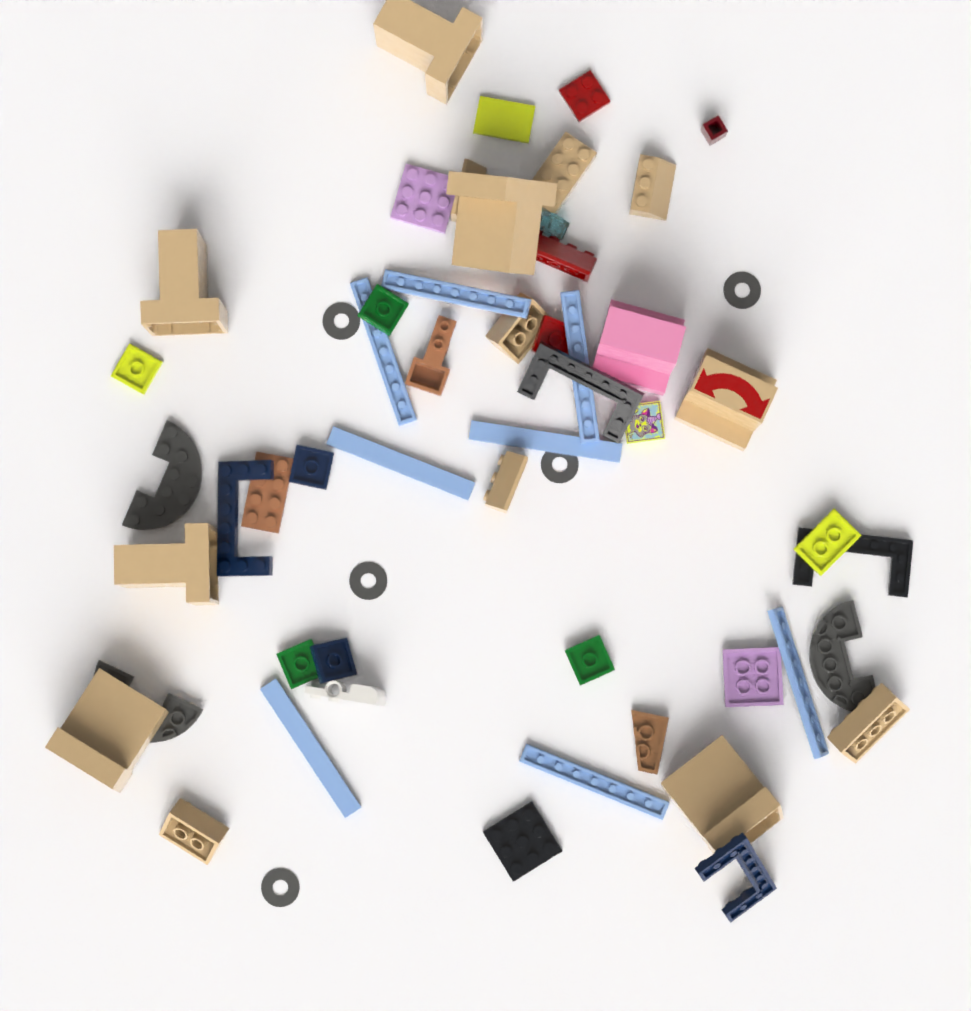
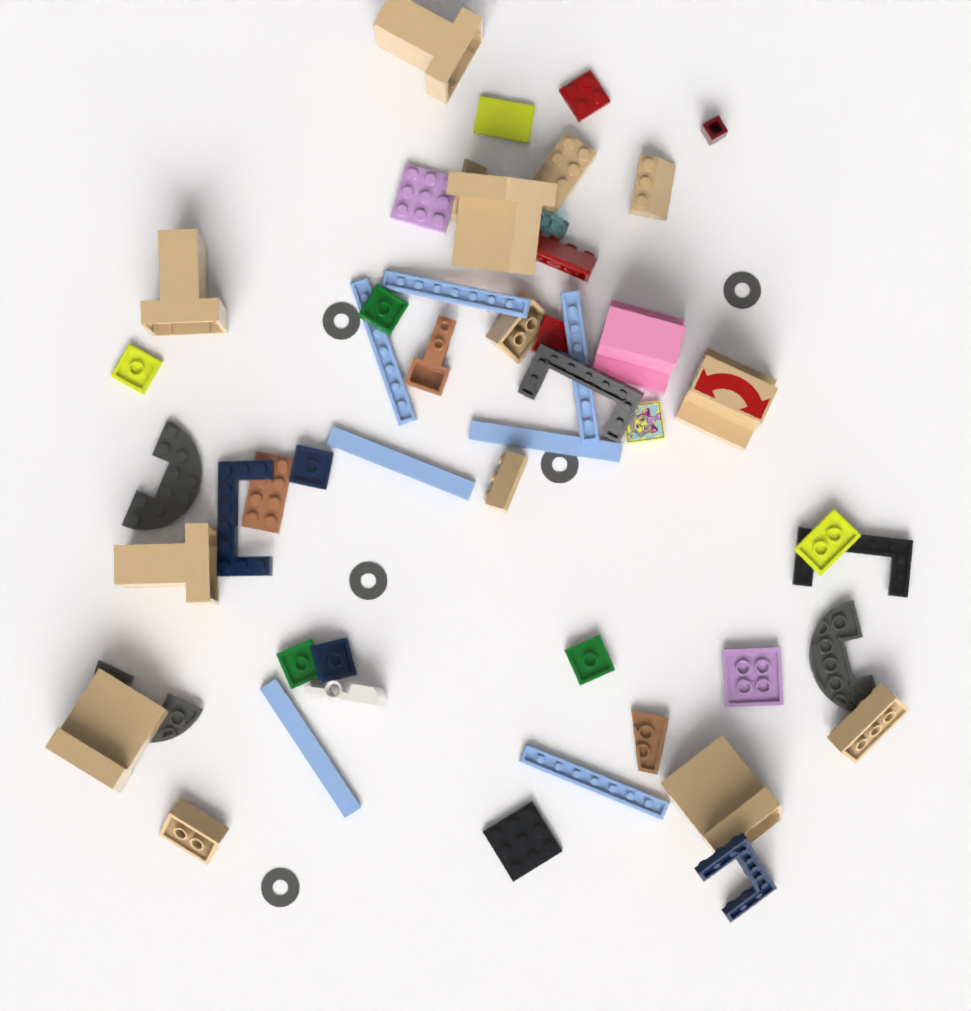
light blue tile [767,607,829,759] -> none

